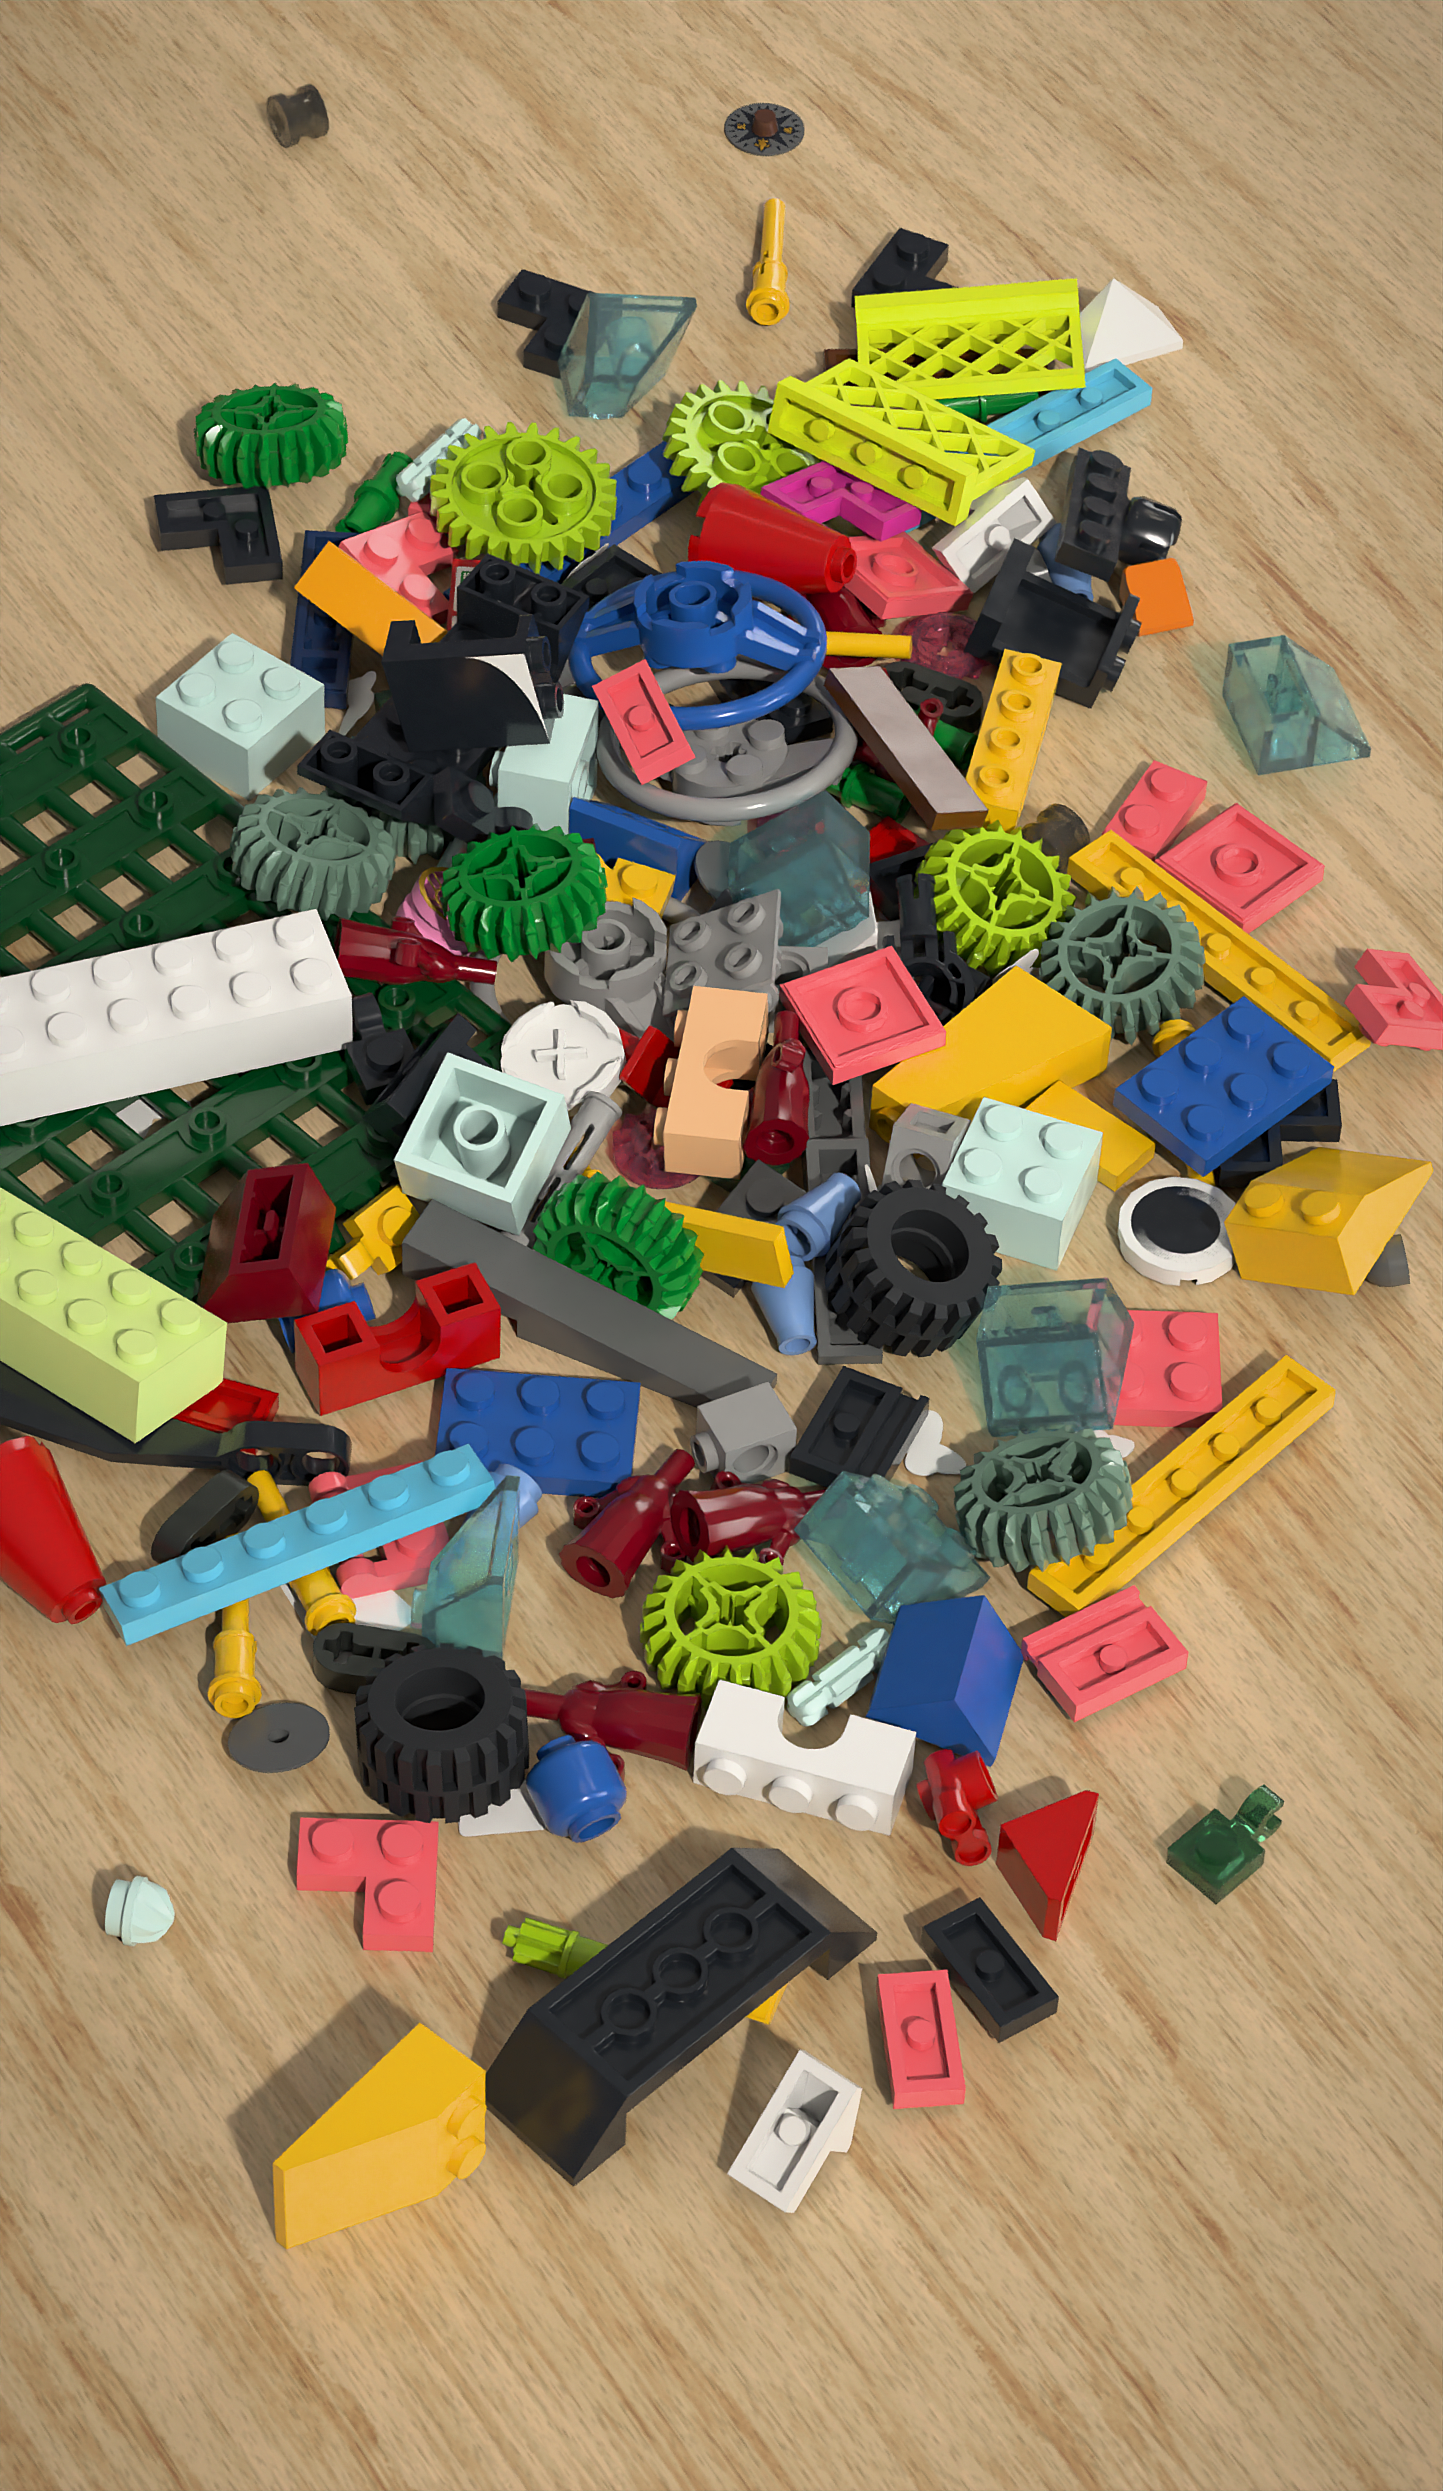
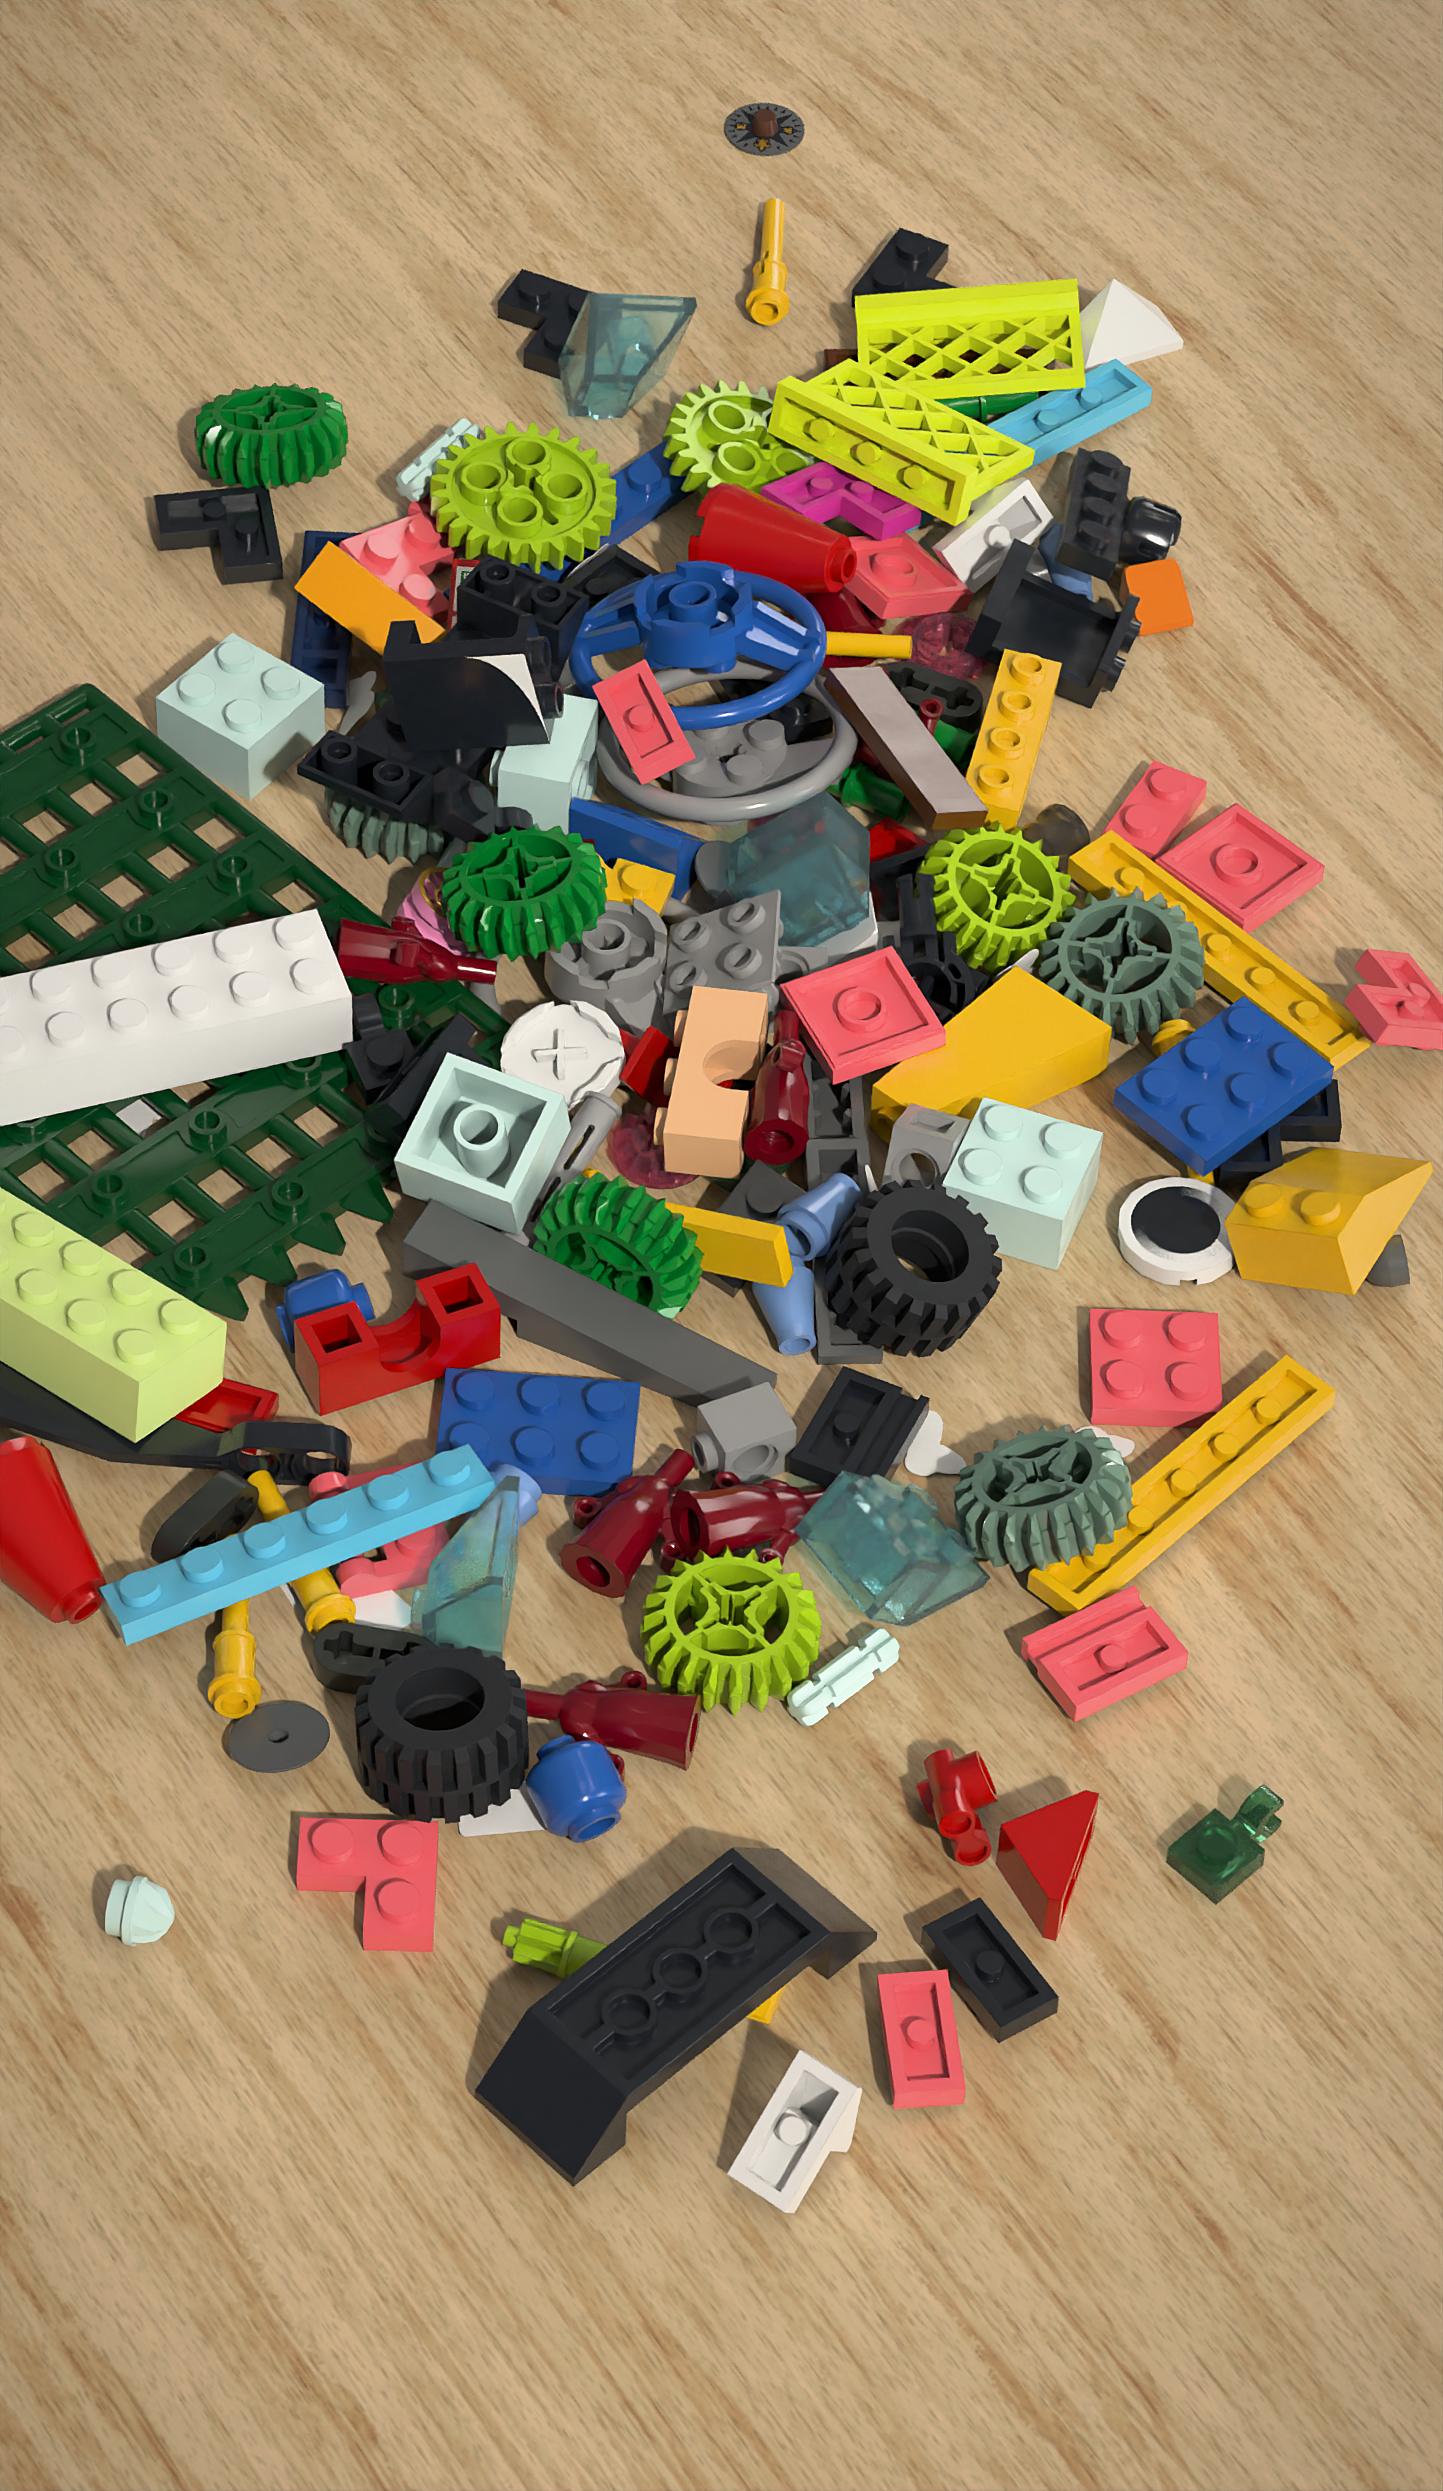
dark red slope [196,1163,336,1324] -> none
sand green gear [230,787,395,921] -> none
clear smoke wheel [266,83,329,148] -> none
yellow slope [272,2023,487,2249] -> none
yellow plate [325,1184,420,1280] -> none
green pin [335,451,414,533] -> none
white arch [693,1680,916,1836] -> none
blue slope [866,1595,1024,1767] -> none
clear light blue slope [976,1277,1135,1437] -> none
yellow tile [1025,1080,1156,1192] -> none
clear light blue slope [1222,635,1371,775] -> none

